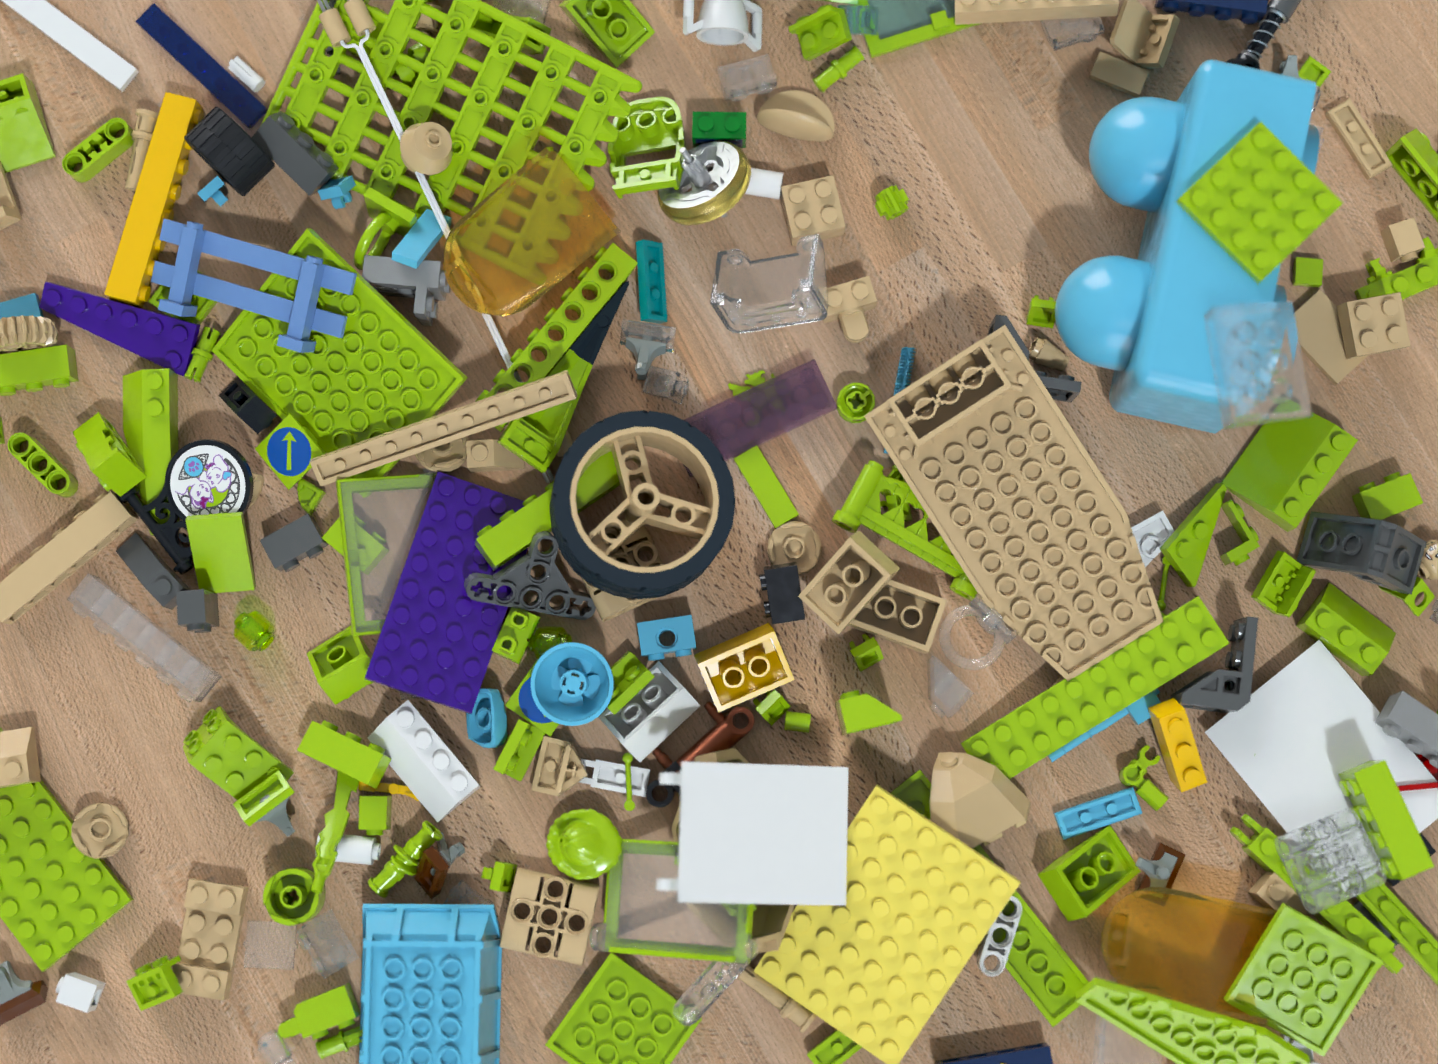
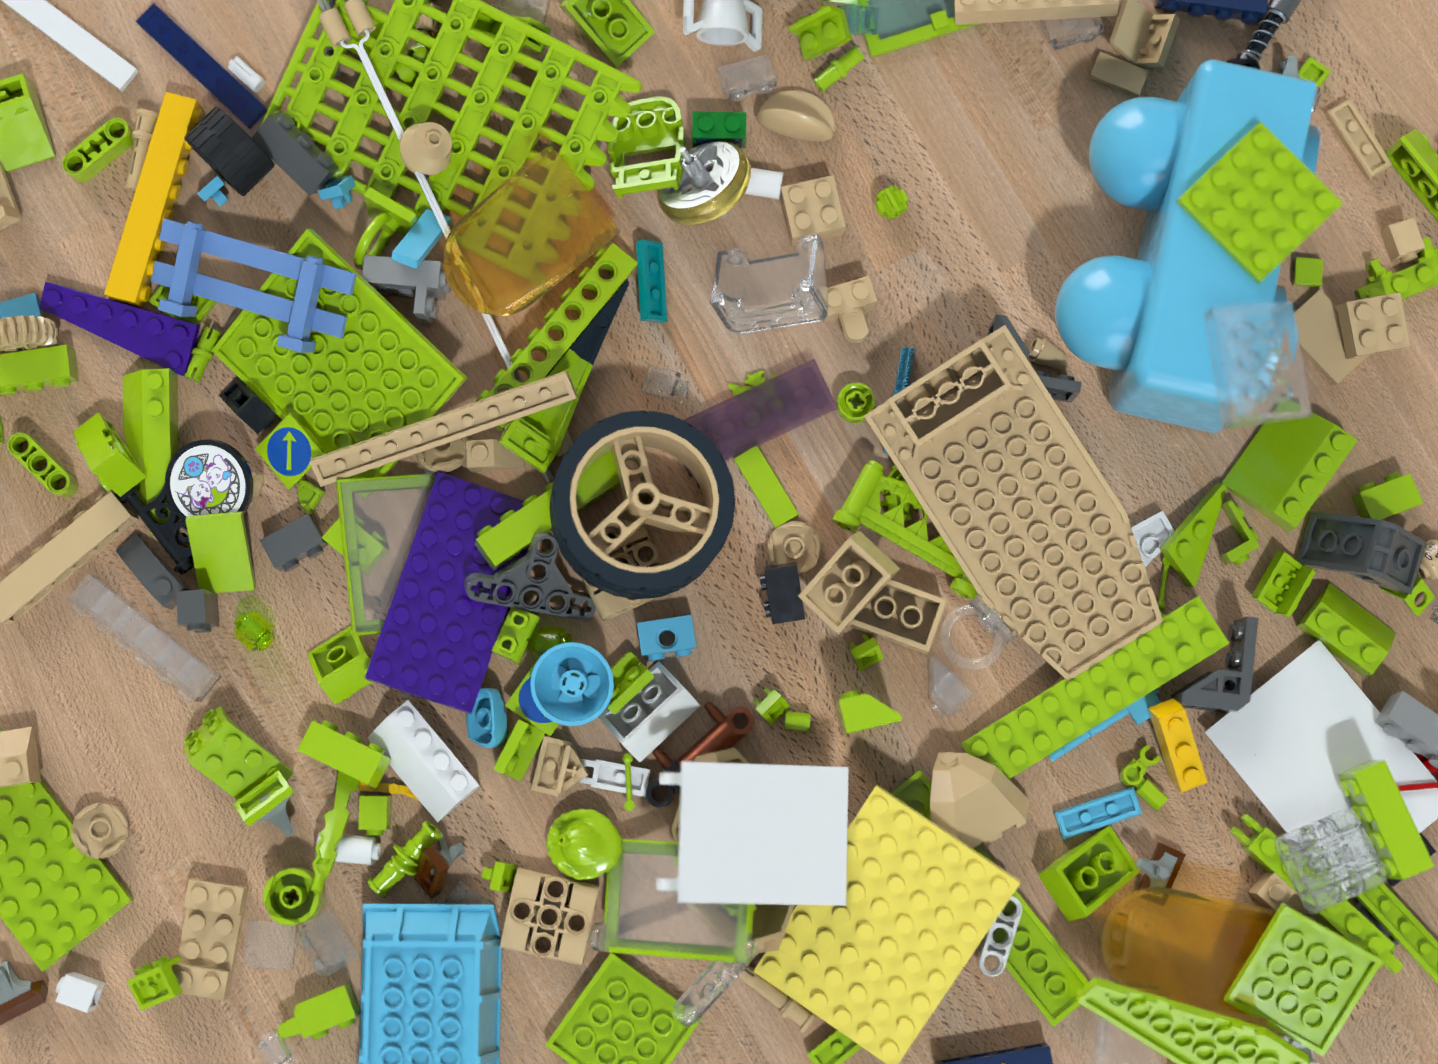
lime axle [316,1026,363,1059] -> none
piece [620,319,676,380] -> none
yellow slope [694,623,795,713] -> none
lime tile [1026,295,1056,328] -> none

